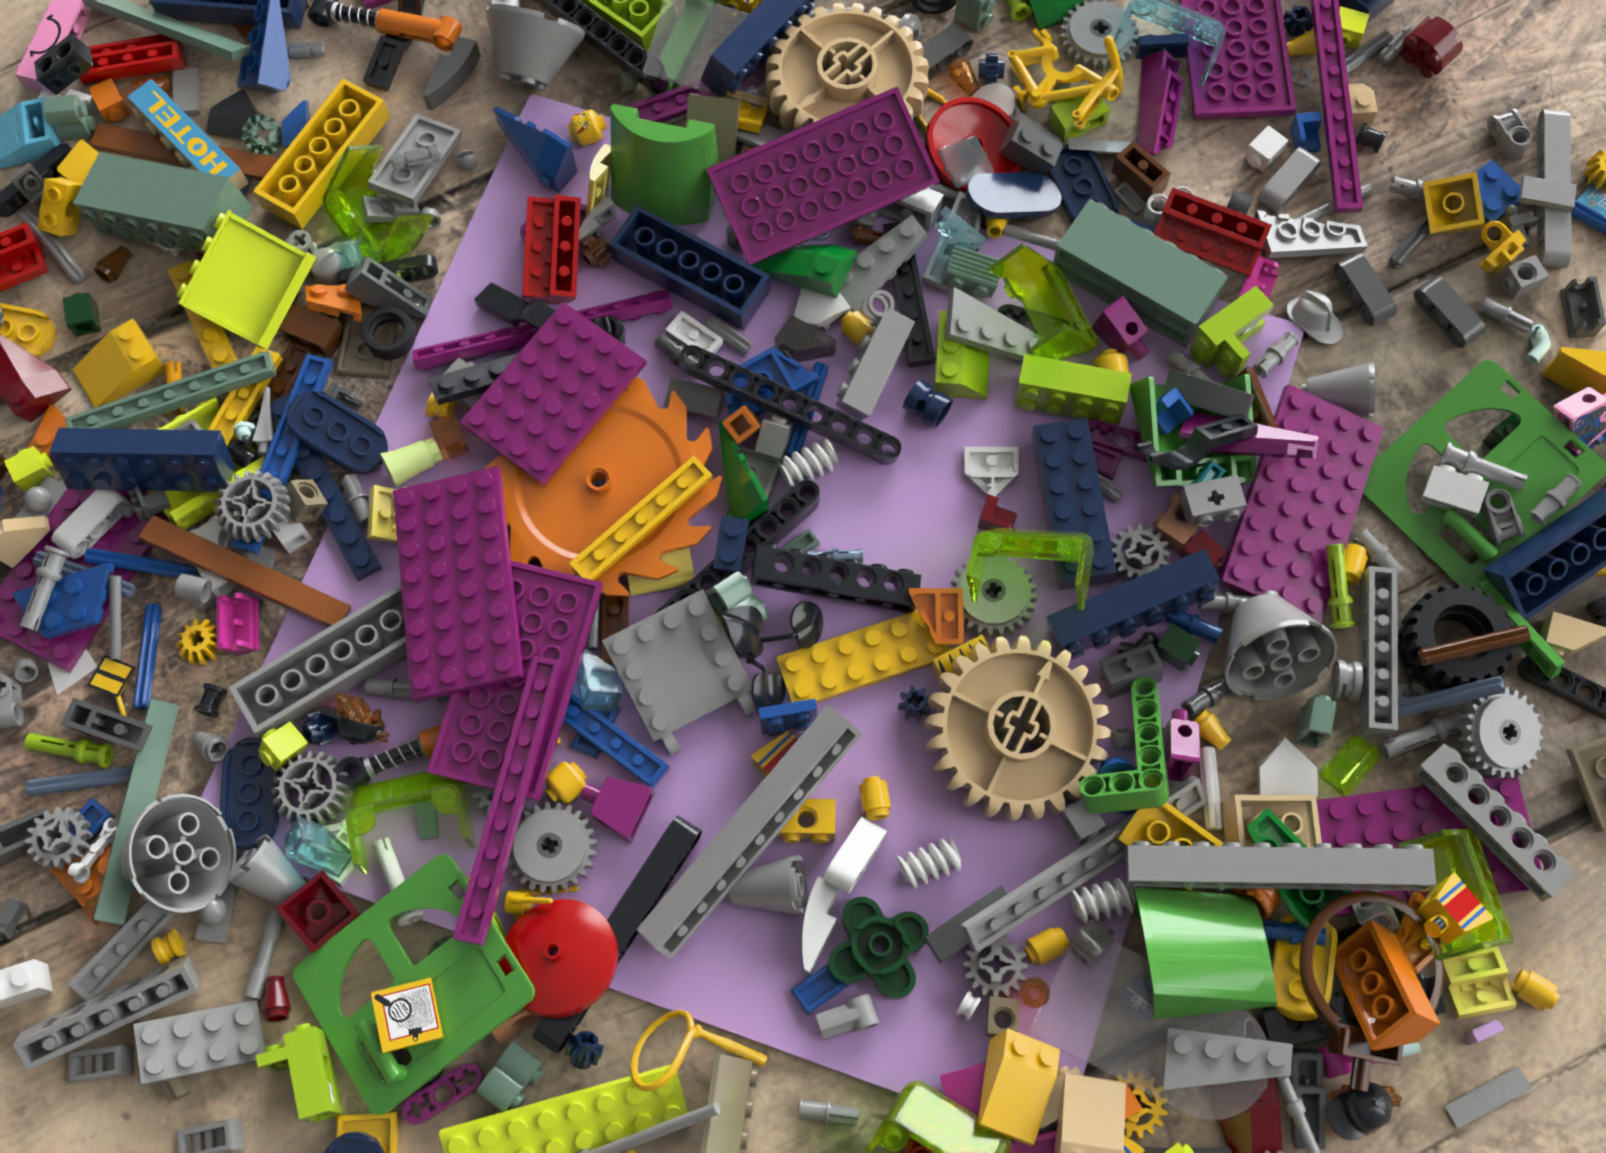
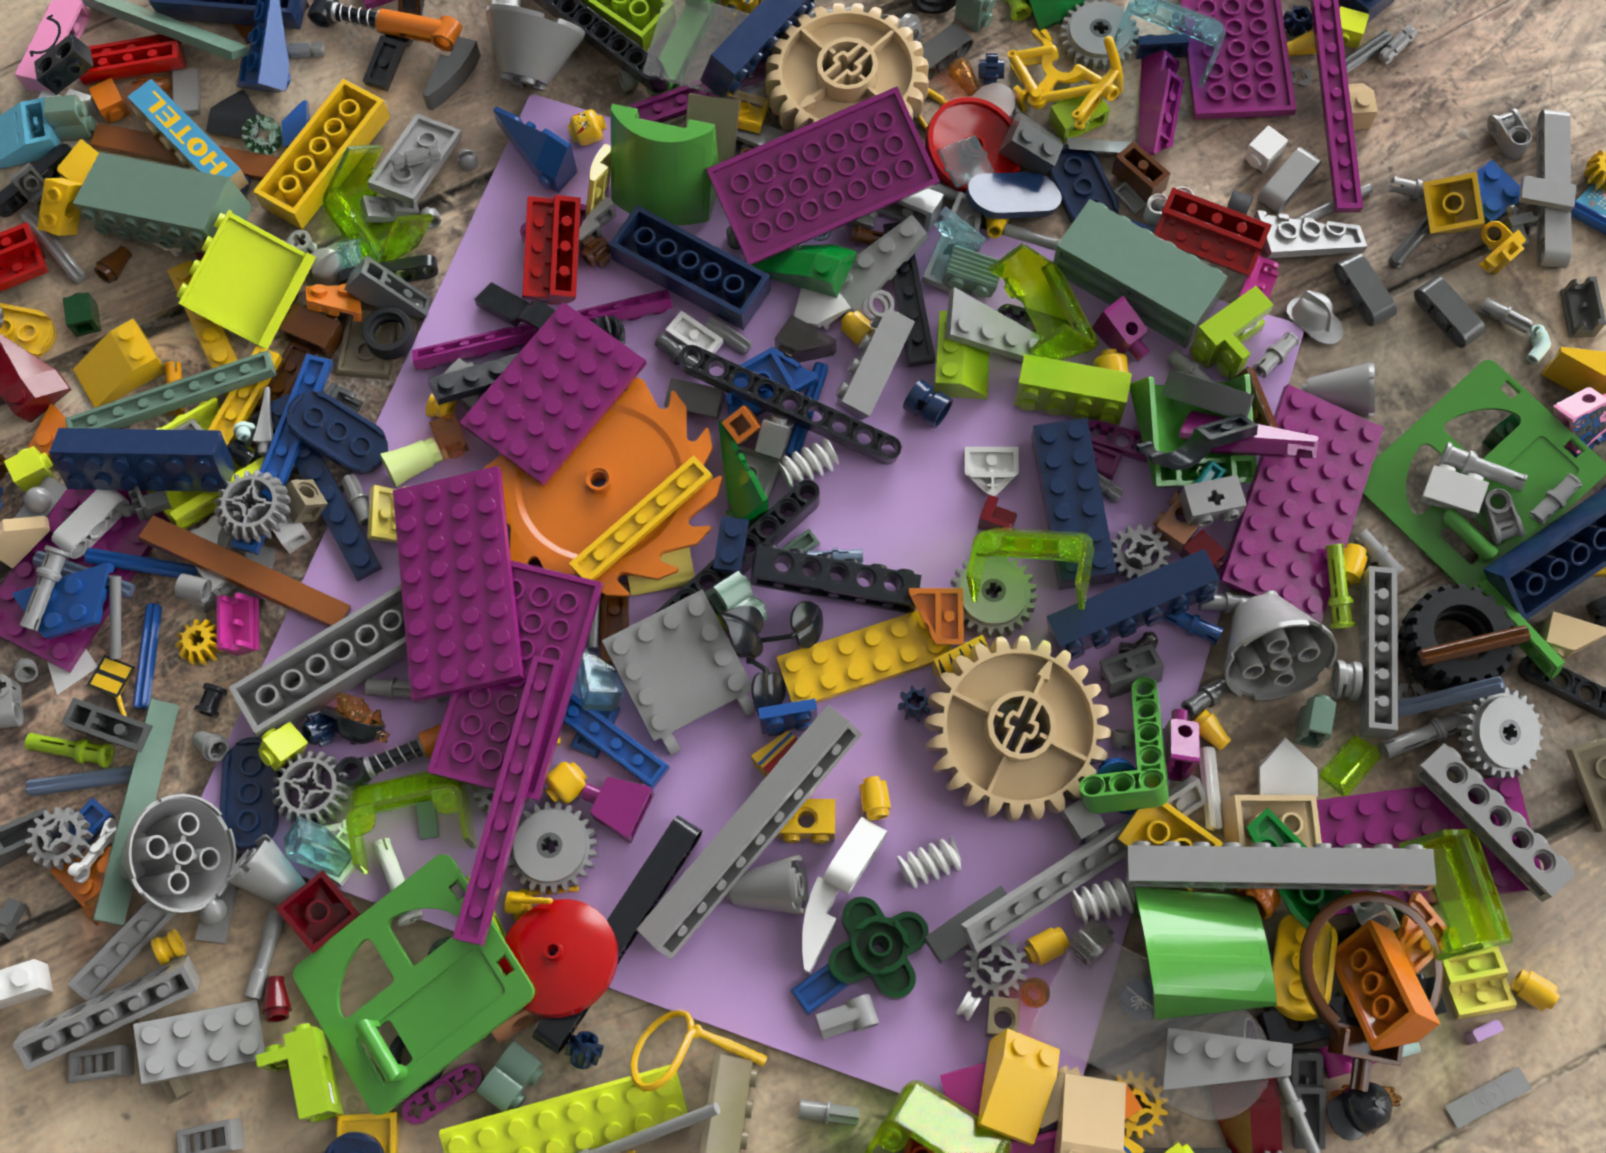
tile [371,977,444,1054] -> none
dark green brick [1155,623,1201,671] -> none
blue panel [1156,387,1194,435] -> none
blue pin [1264,919,1326,947] -> none
blue panel [1290,112,1323,153] -> none
black bush [1355,122,1388,154] -> none
dark red brick [1401,16,1463,78] -> none
yellow torso [1418,873,1493,944] -> none
light grey brick [1500,255,1549,300] -> none

